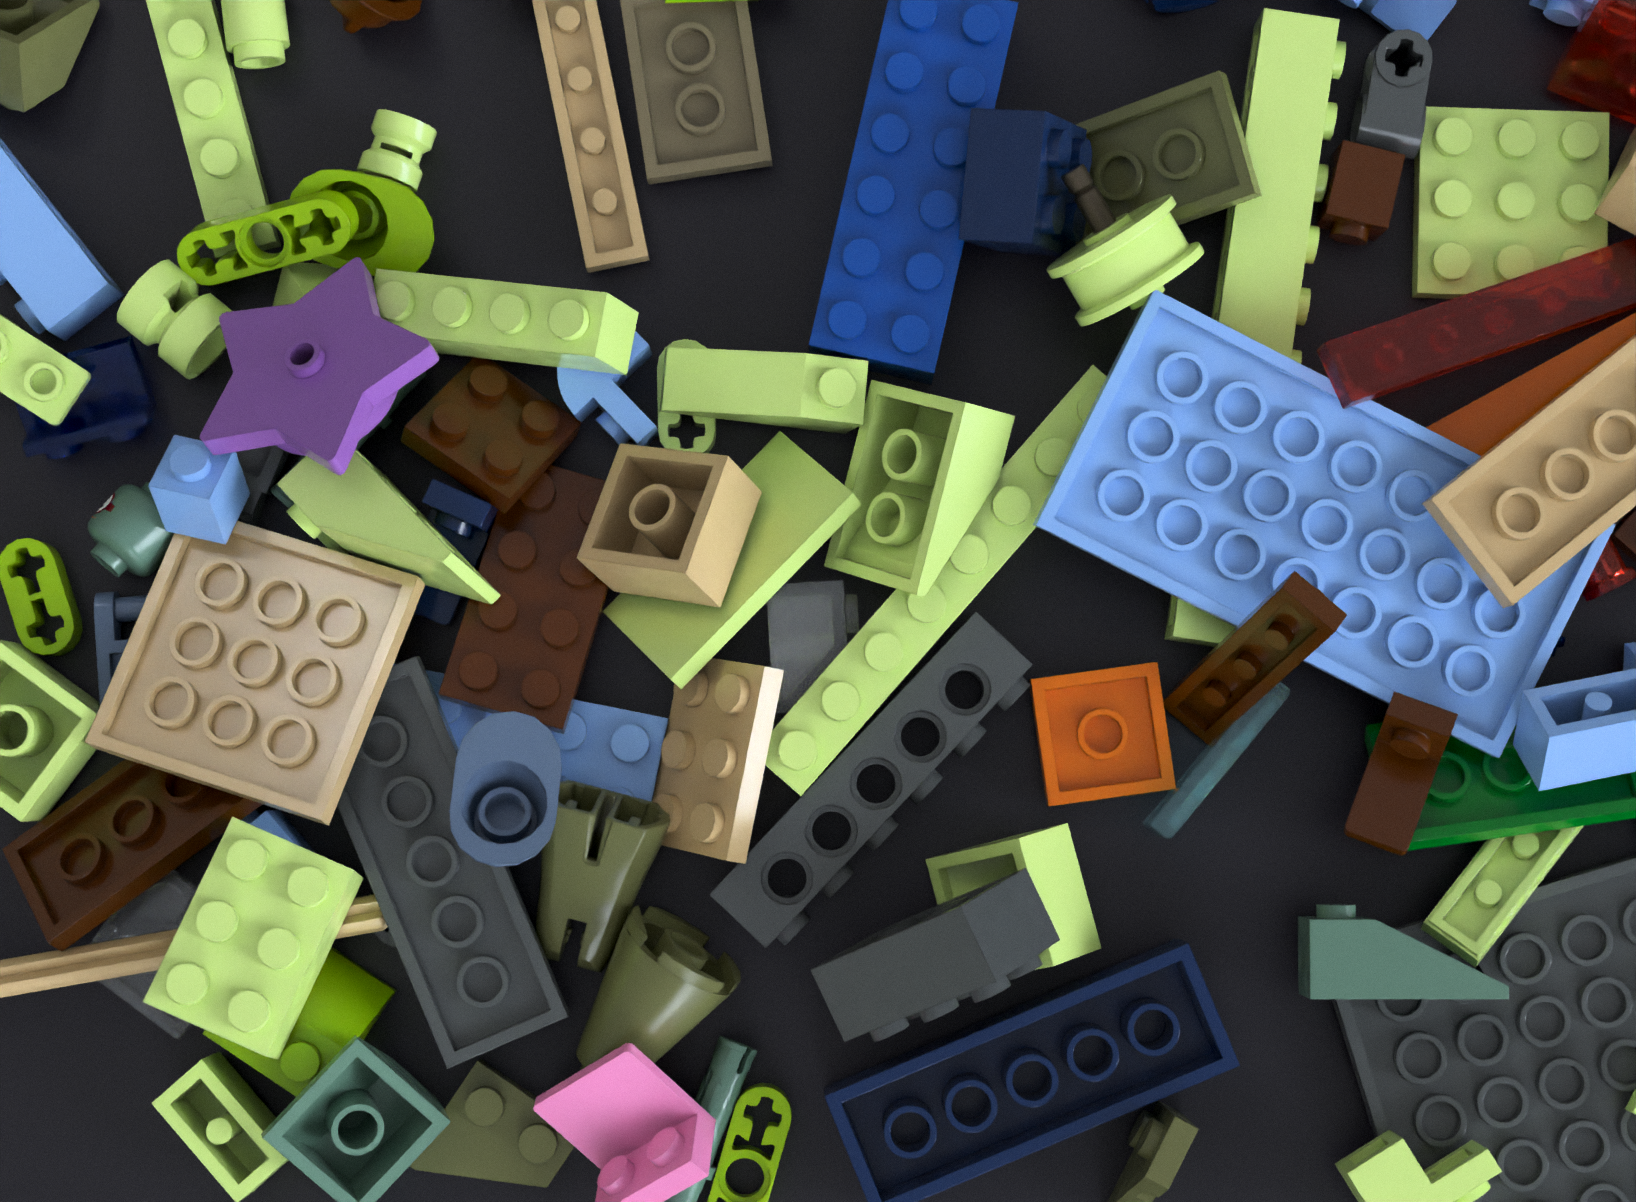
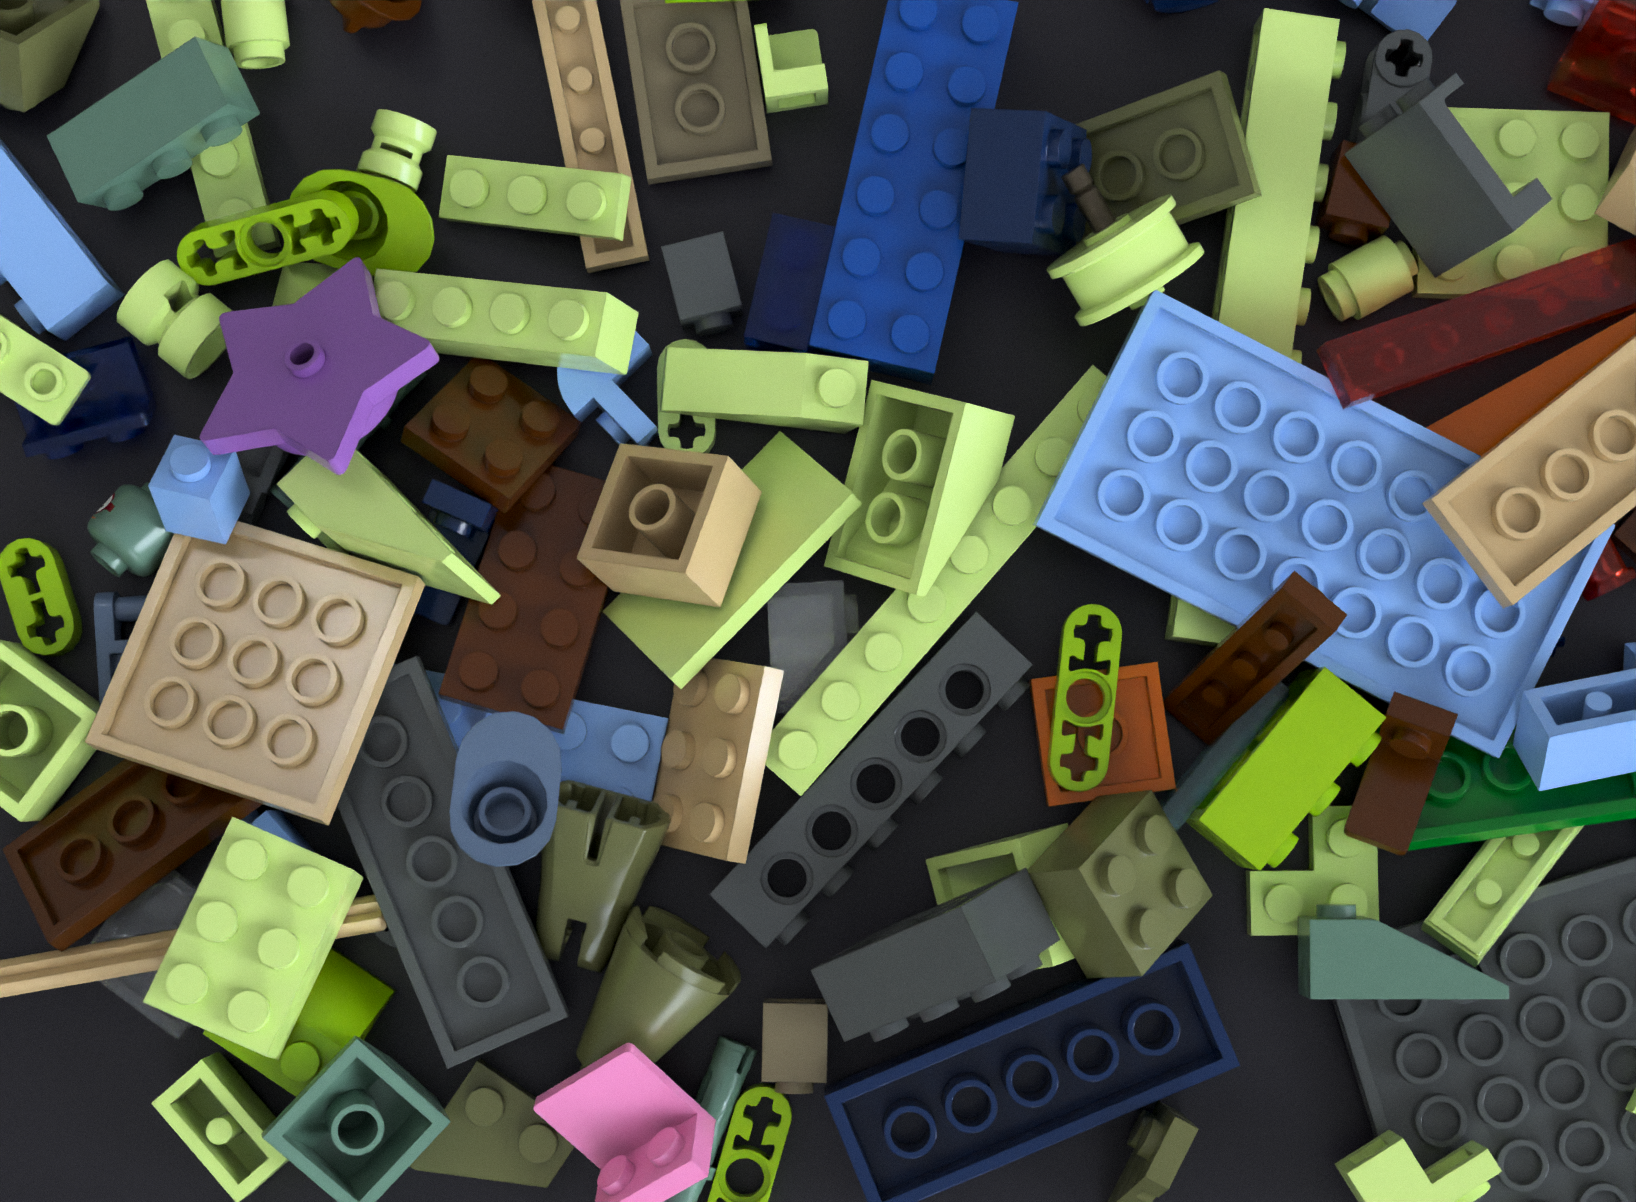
none -> sand green brick [47,37,260,211]
none -> yellowish green plate [438,155,631,241]
none -> dark grey brick [661,231,744,336]
none -> clear blue brick [744,213,835,353]
none -> yellowish green panel [754,23,828,113]
none -> dark tan brick [761,998,828,1094]
none -> olive brick [1027,790,1213,979]
none -> lime beam [1047,604,1122,792]
none -> lime brick [1181,666,1386,871]
none -> yellowish green plate [1246,806,1379,936]
none -> yellowish green brick [1317,235,1418,322]
none -> dark grey panel [1344,73,1552,278]

